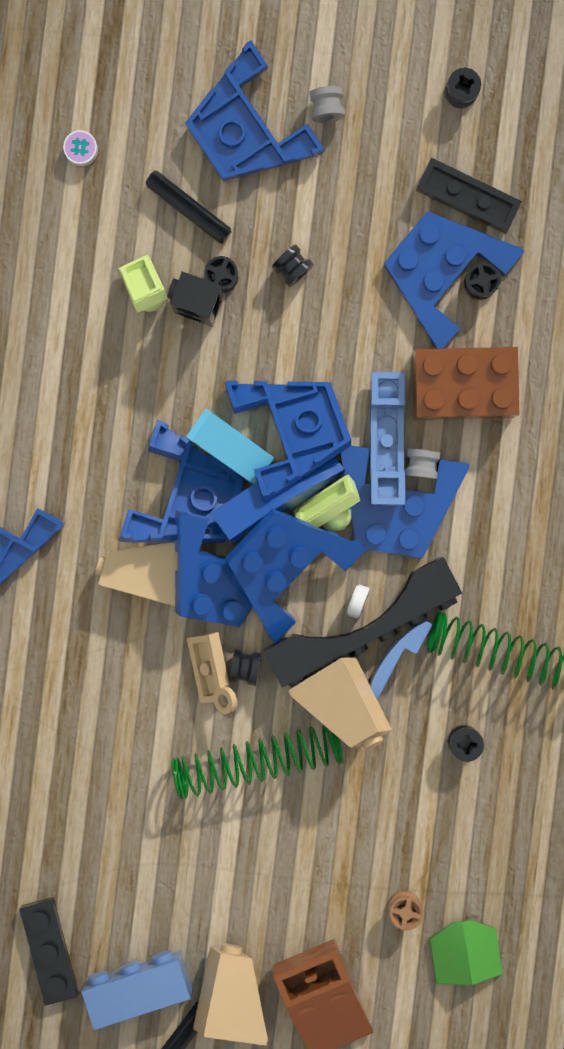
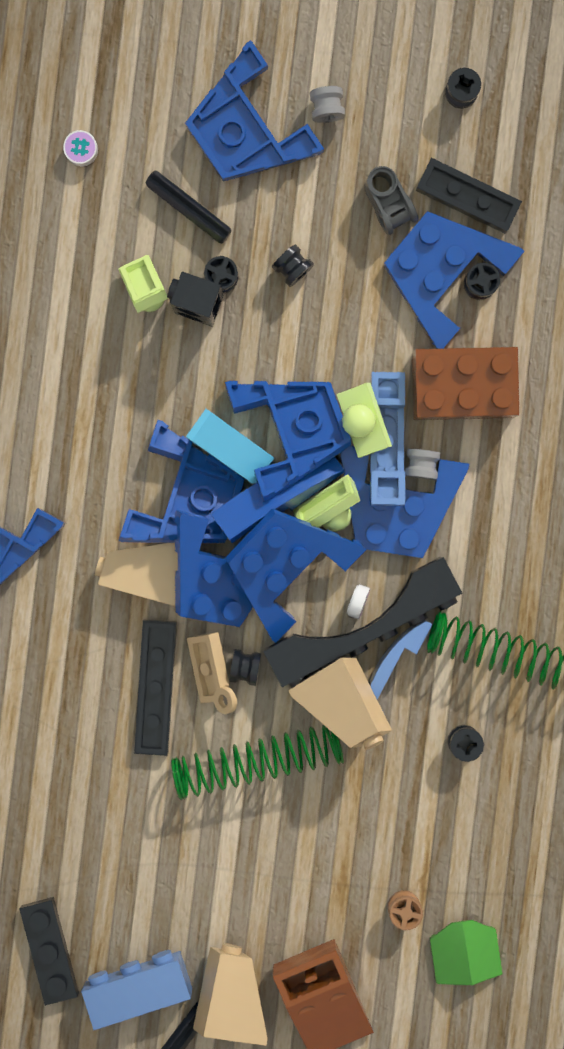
none -> black tile [134,620,177,756]
none -> yellowish green tile [337,383,392,458]
none -> dark grey piece [365,166,418,236]

